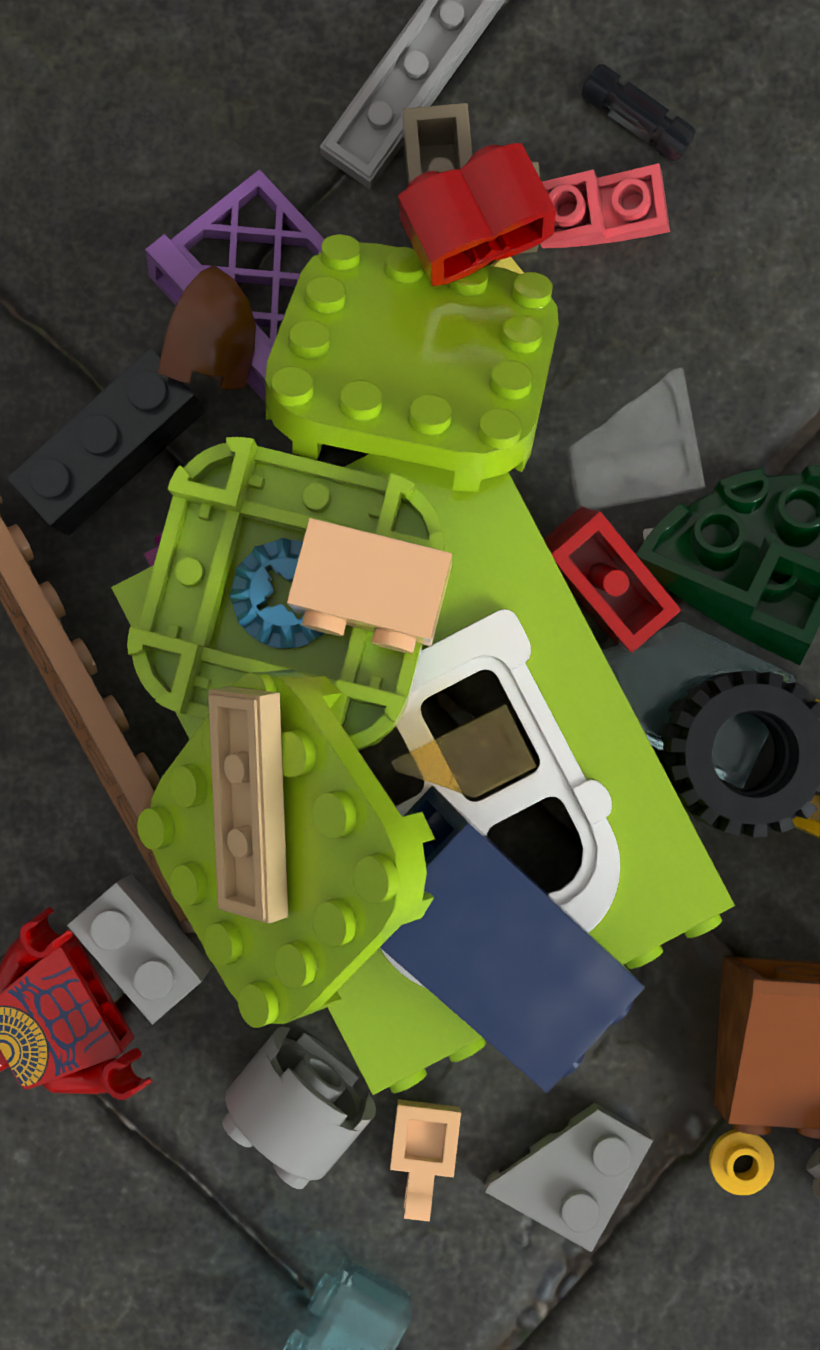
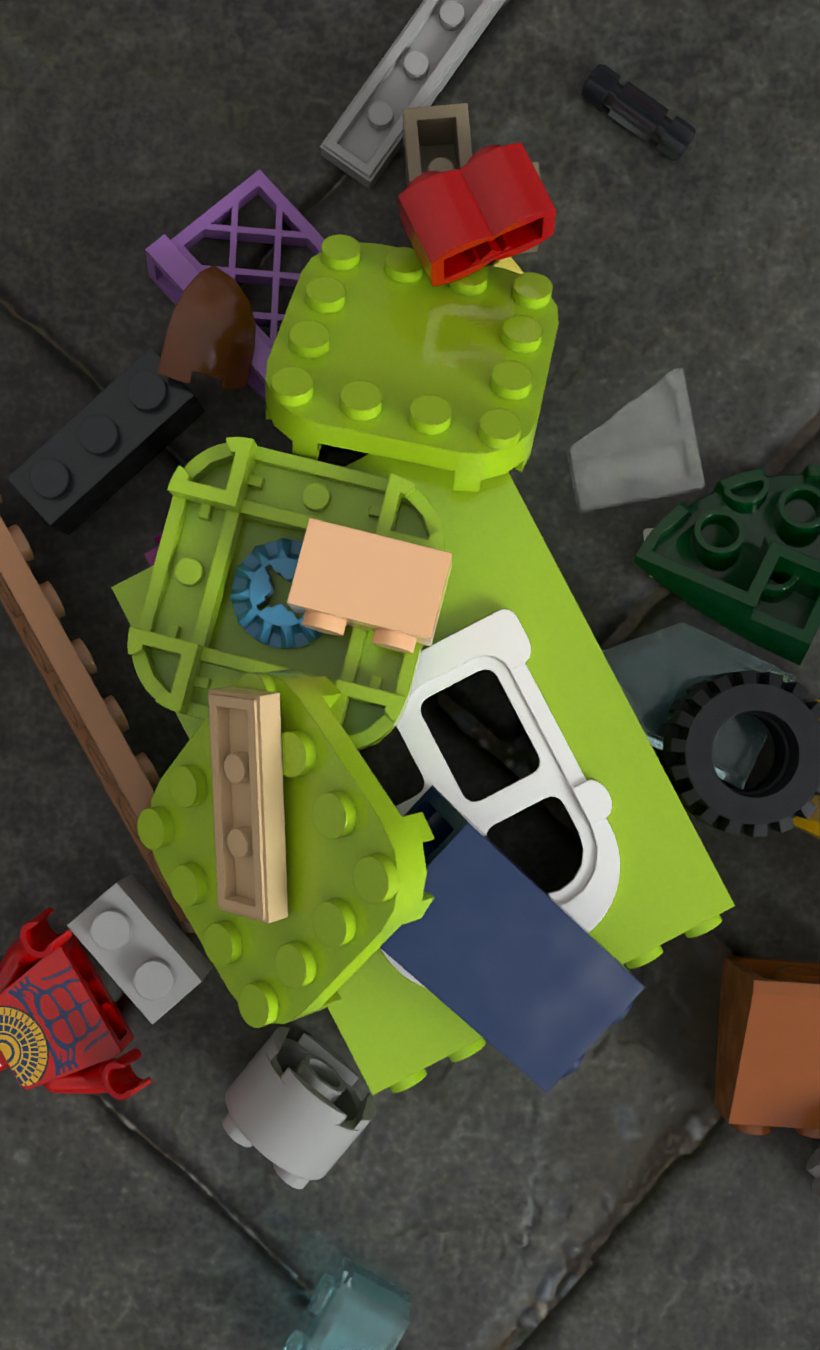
light nougat plate [390,1099,461,1222] -> none
clear yellow tile [391,705,537,798] -> none
light grey wing [484,1102,653,1252] -> none
coral slope [540,163,670,248] -> none
red brick [544,506,681,653] -> none
yellow plate [709,1129,774,1195] -> none

